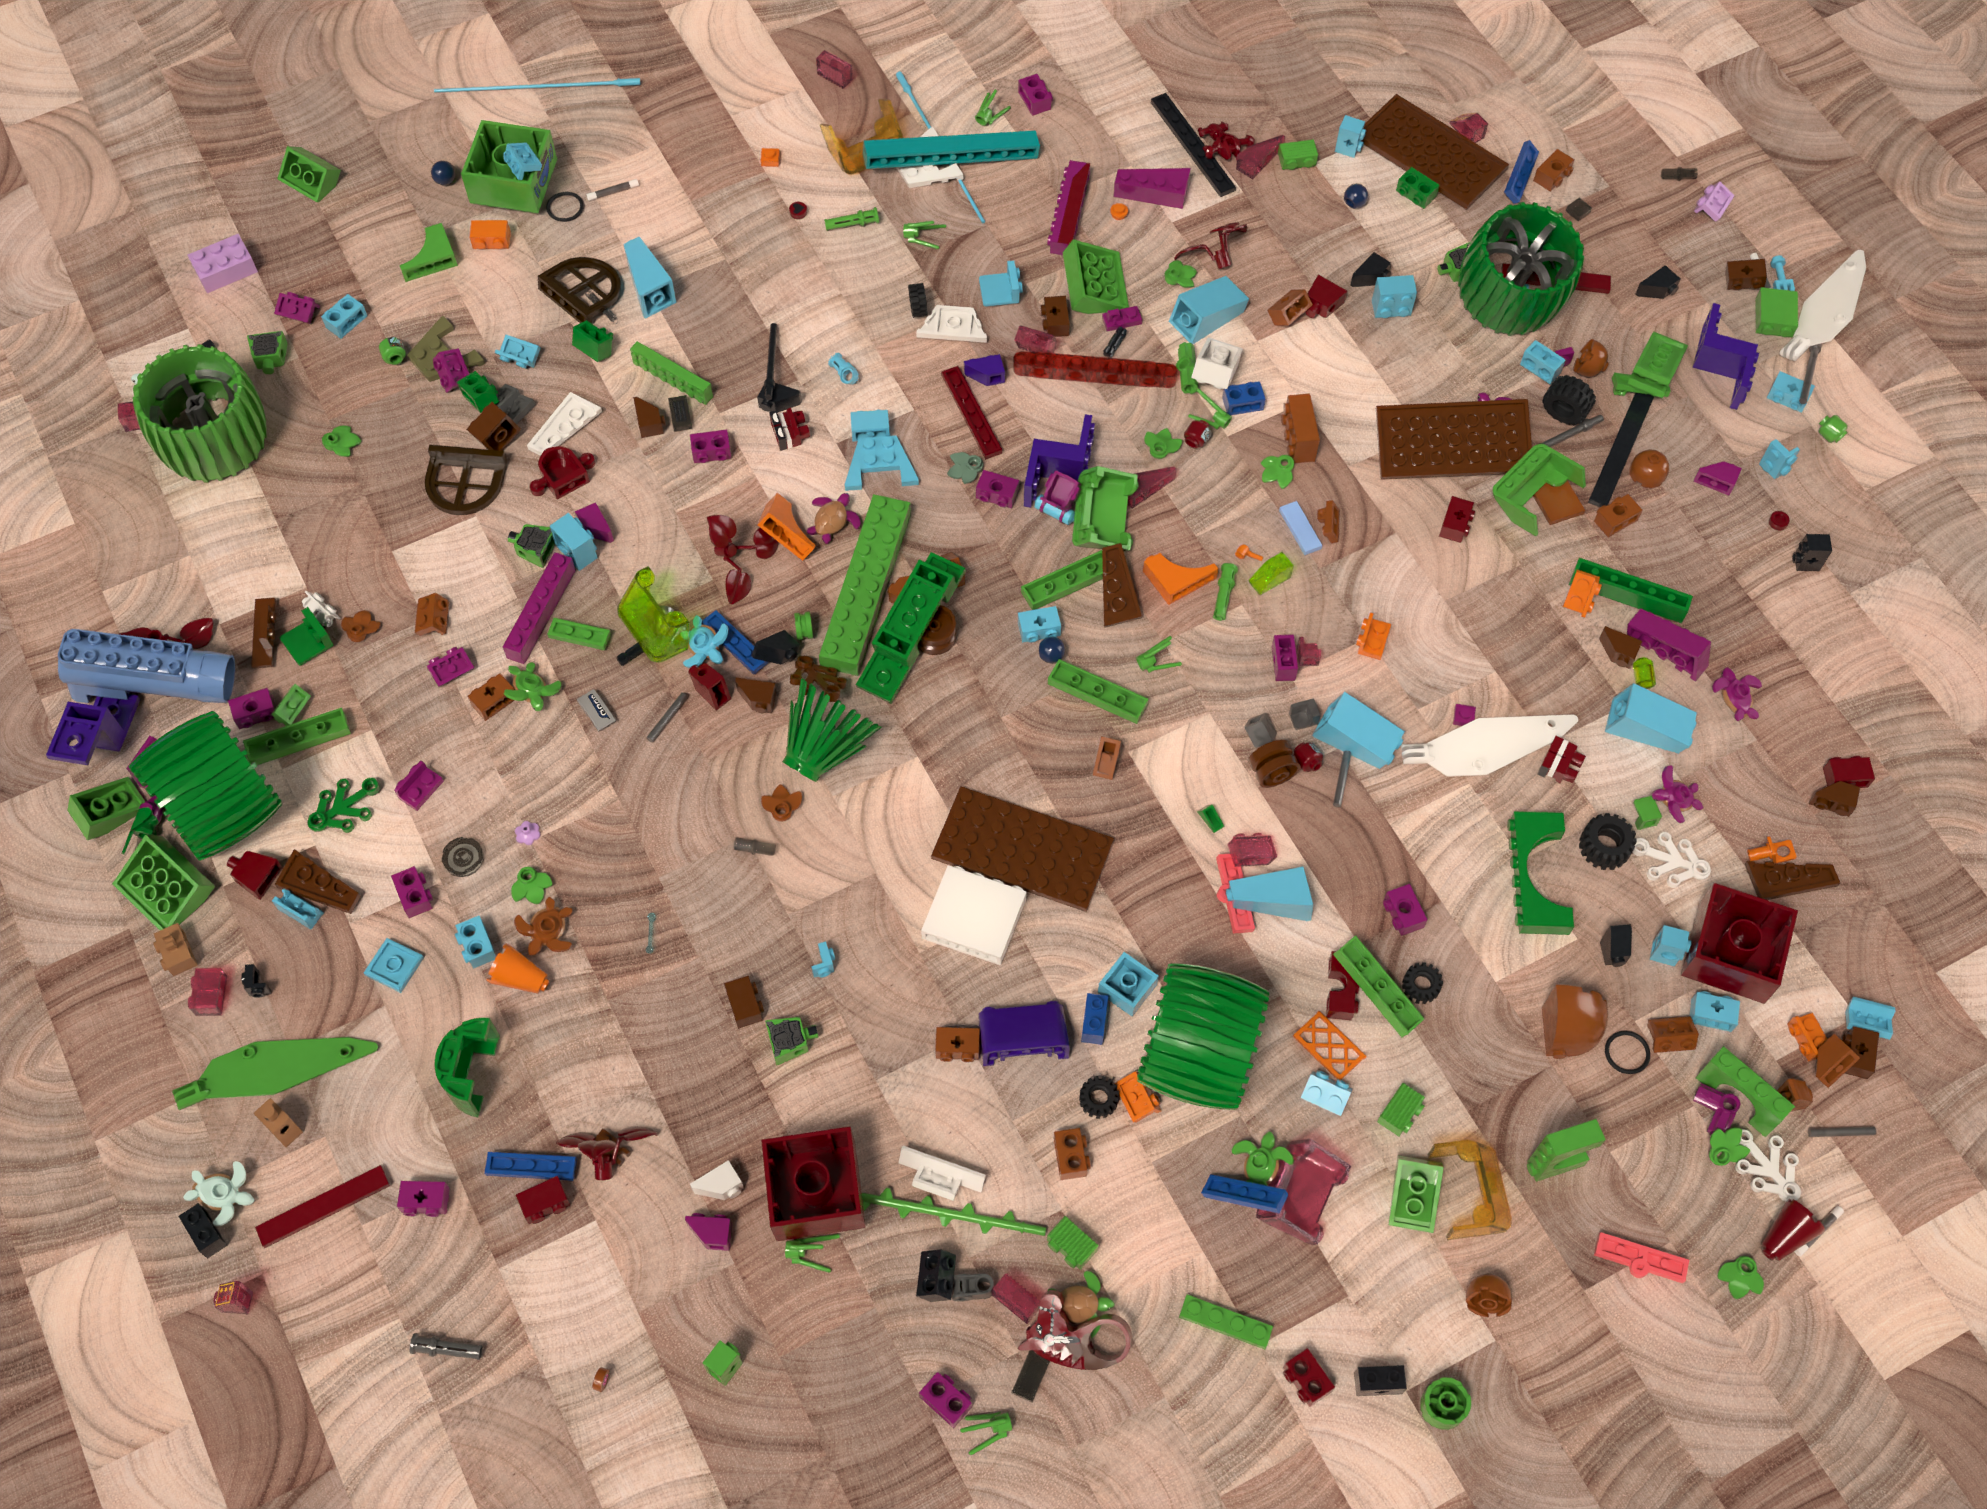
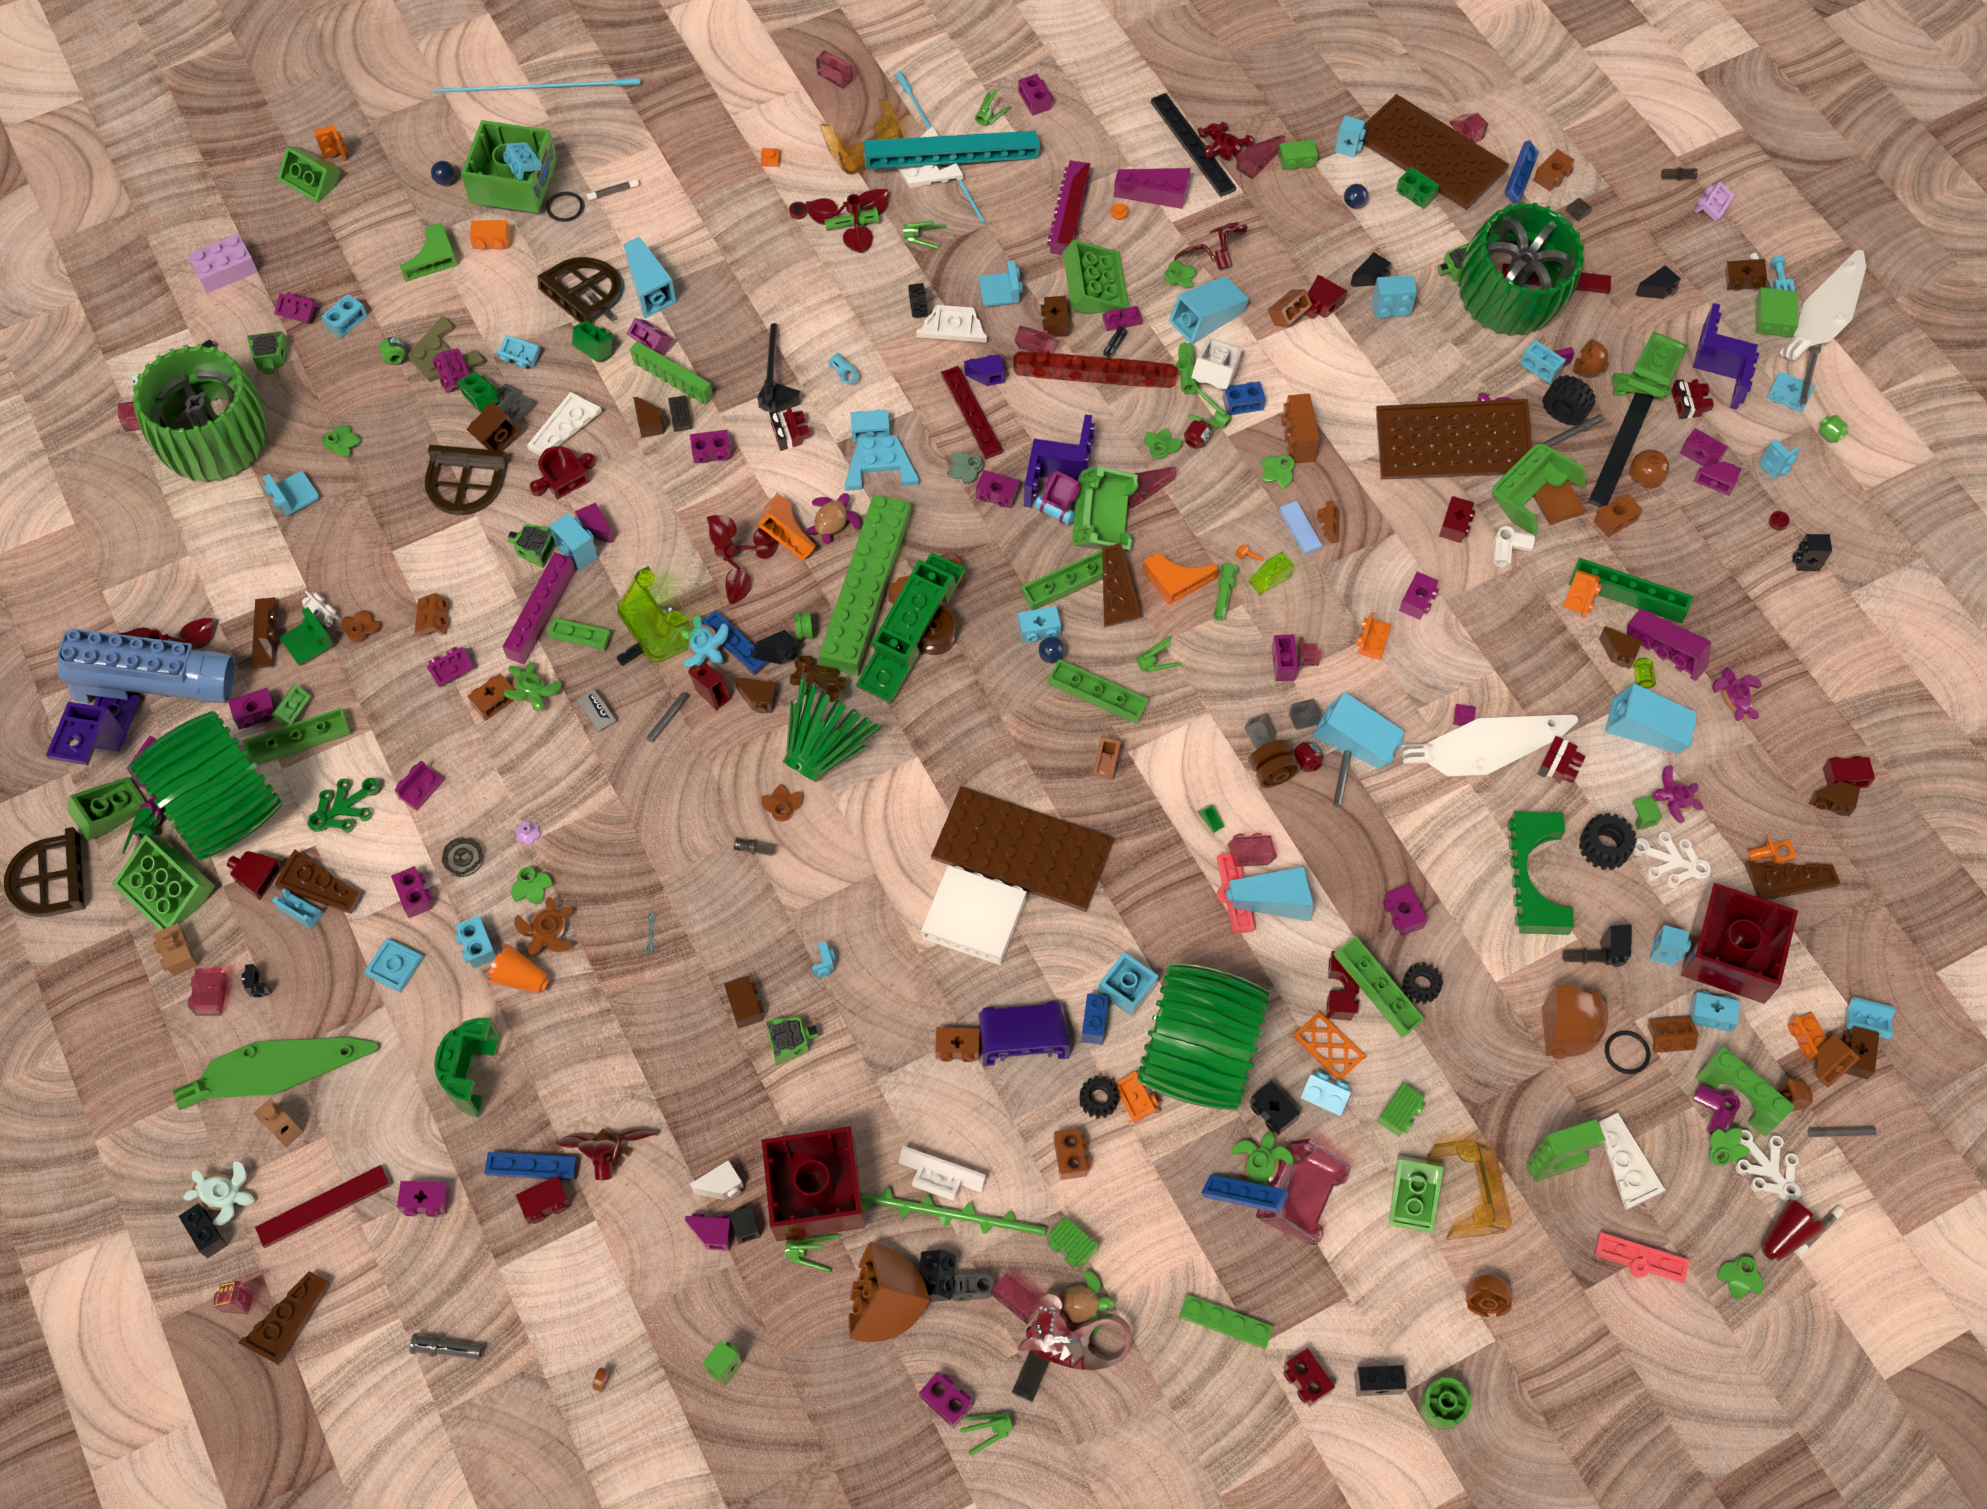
none -> dark brown window [4,827,85,917]
none -> reddish brown wing [238,1271,330,1365]
none -> medium azure bracket [262,471,319,516]
none -> orange bracket [314,125,348,161]
none -> magenta brick [627,318,673,355]
none -> pearl dark grey brick [730,1206,760,1244]
none -> dark red plant [806,189,888,253]
none -> dark orange brick [848,1242,930,1342]
none -> black brick [1250,1081,1301,1136]
none -> magenta brick [1399,571,1439,620]
none -> white piece [1493,526,1535,568]
none -> clear smoke axle [1562,948,1606,964]
none -> white wing [1598,1113,1665,1211]
none -> dark red hips [1671,379,1714,419]
none -> magenta brick [1680,428,1728,467]

